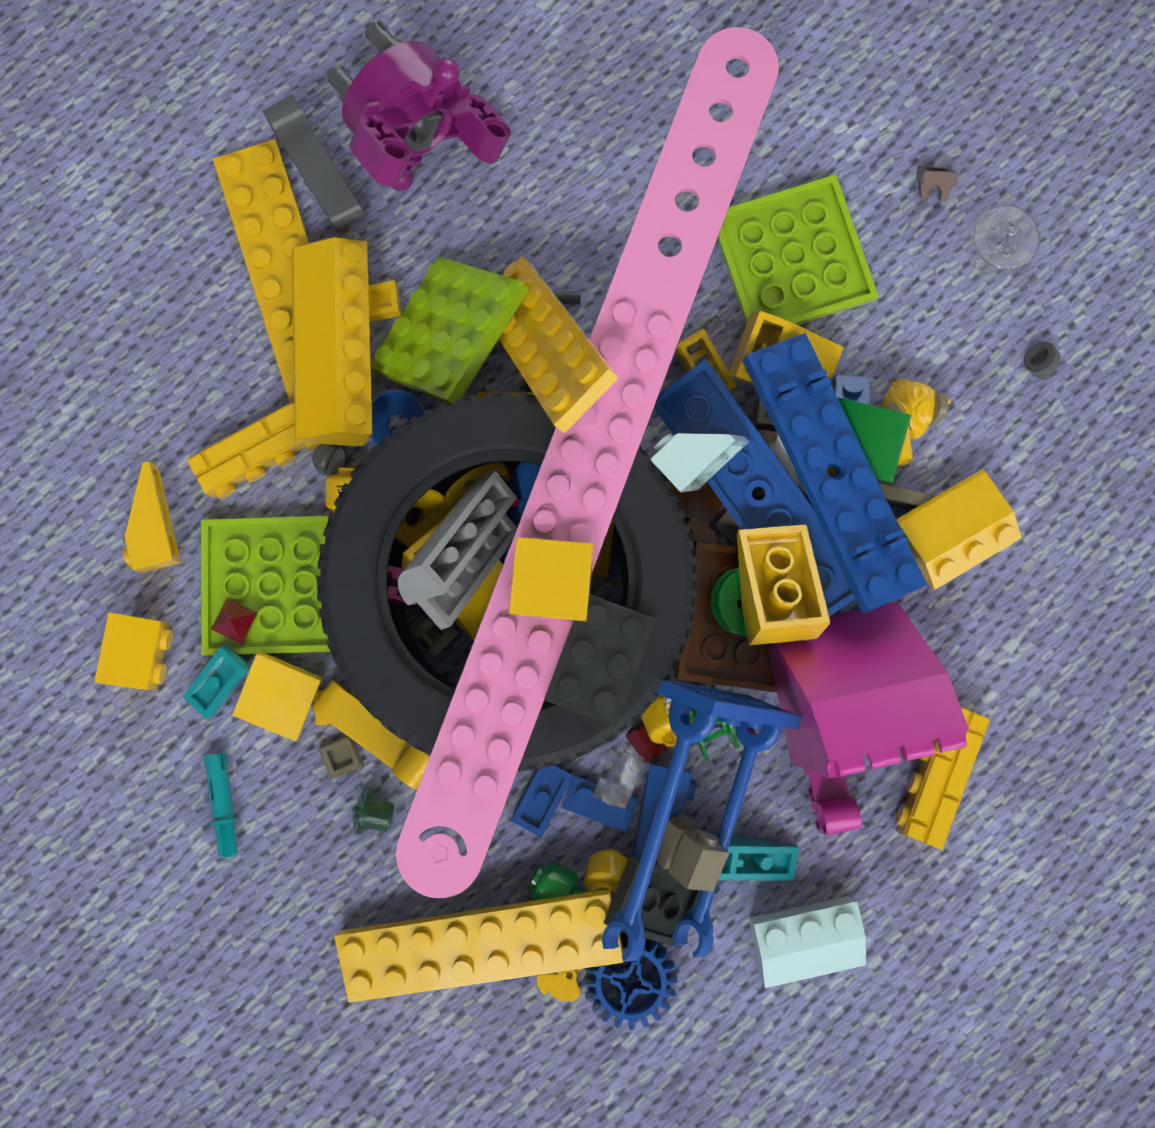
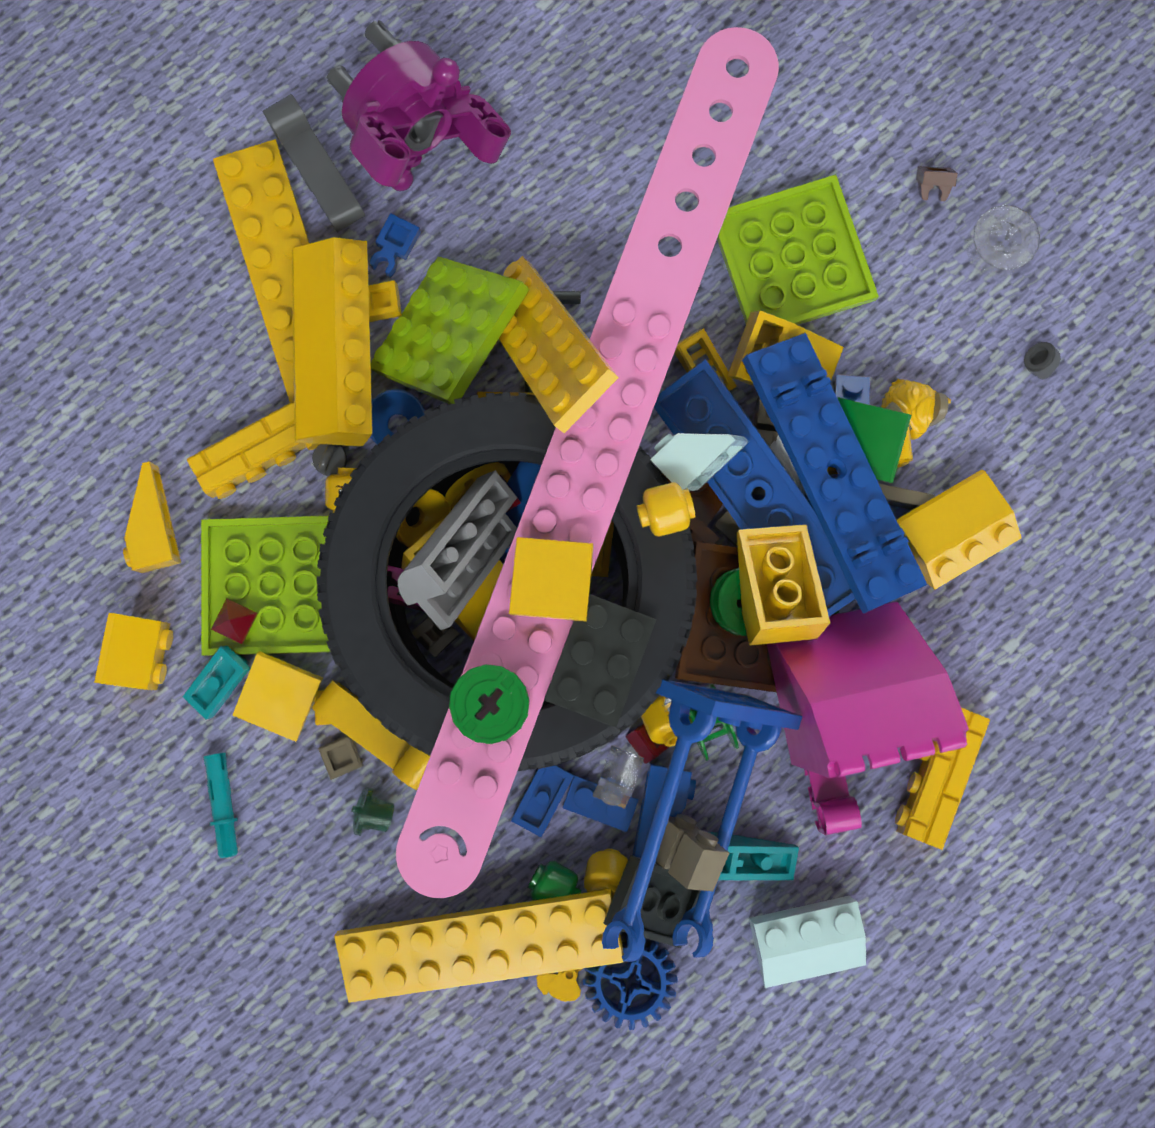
none -> blue plate [370,213,421,278]
none -> green piece [449,664,530,744]
none -> yellow head [637,482,695,537]

